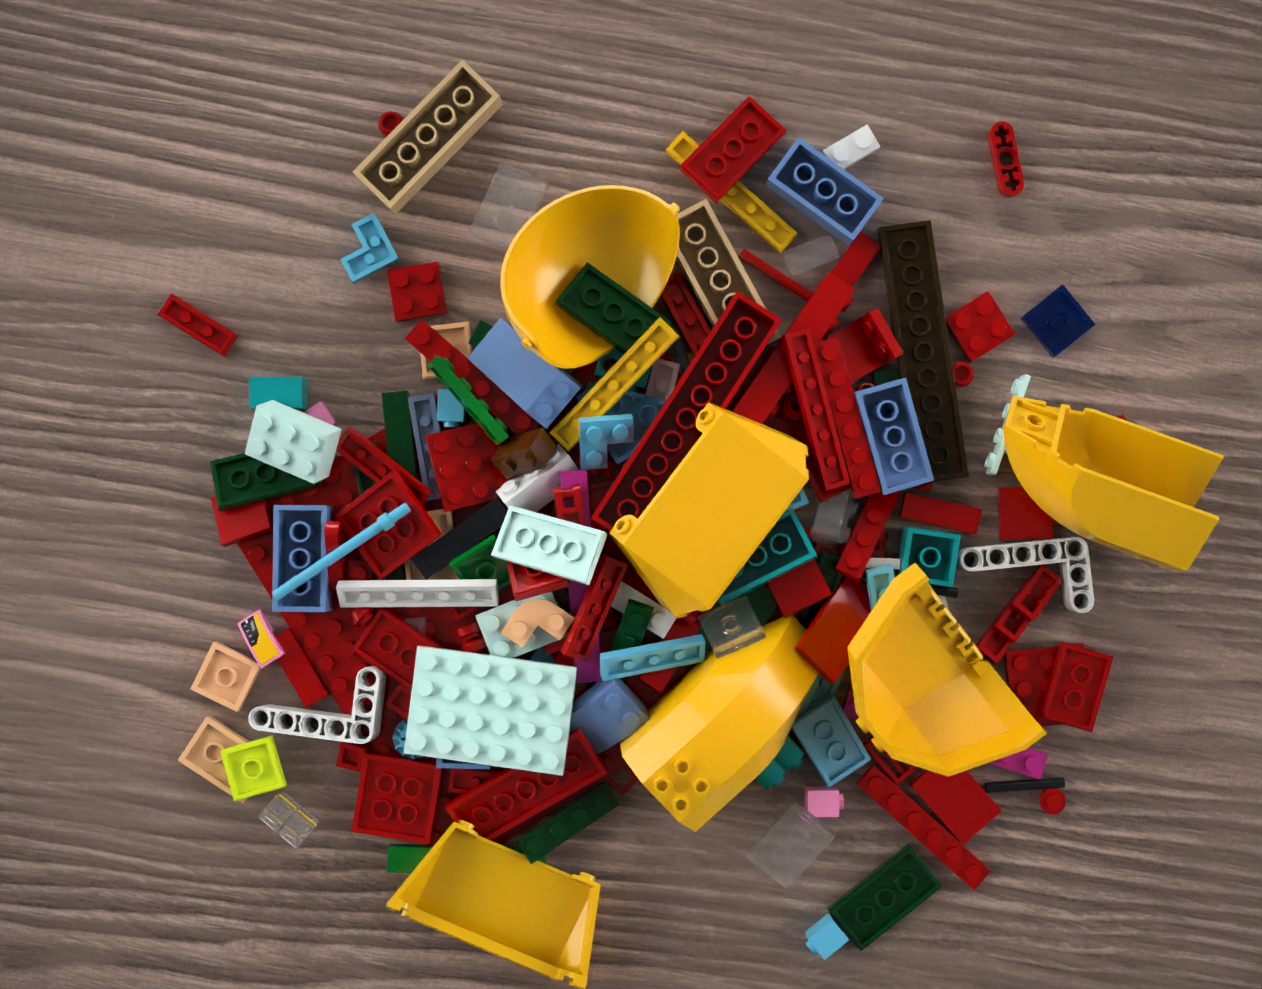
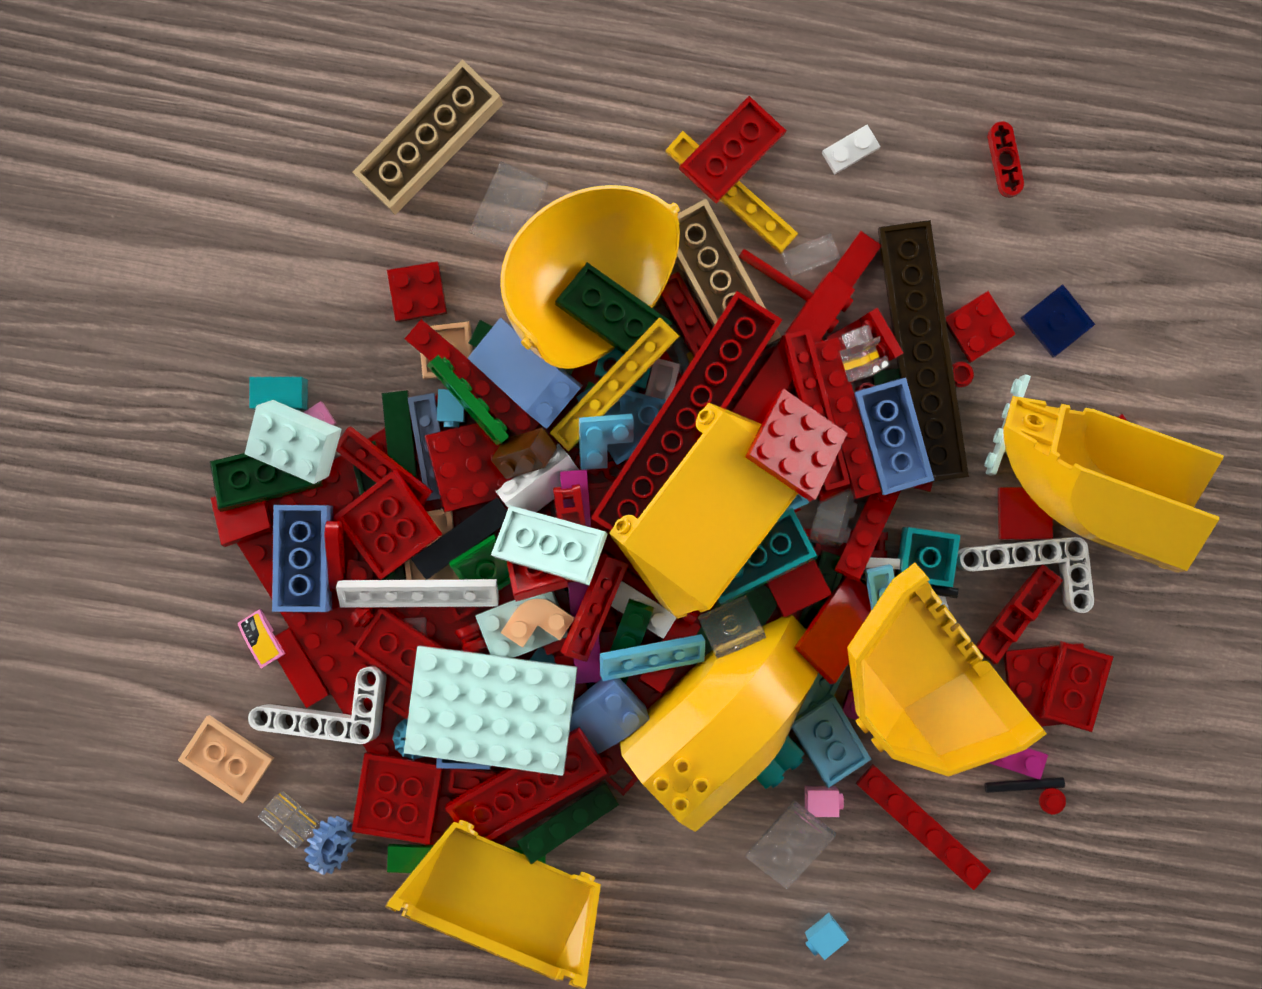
red tile [157,293,239,357] -> none
light nougat plate [191,641,261,712] -> none
neon yellow tile [220,735,287,802] -> none
medium azure bar [272,503,411,600] -> none
red plate [336,742,369,773] -> none
medium azure plate [340,213,400,284] -> none
red plate [378,111,403,137] -> none
medium blue brick [765,137,884,247] -> none
dark green tile [827,843,943,951] -> none
red tile [863,735,917,786] -> none
red tile [899,492,982,534] -> none
red tile [910,770,1002,845] -> none
none -> medium blue gear [304,816,356,875]
none -> plate [745,388,847,502]
none -> clear hips [839,325,890,382]

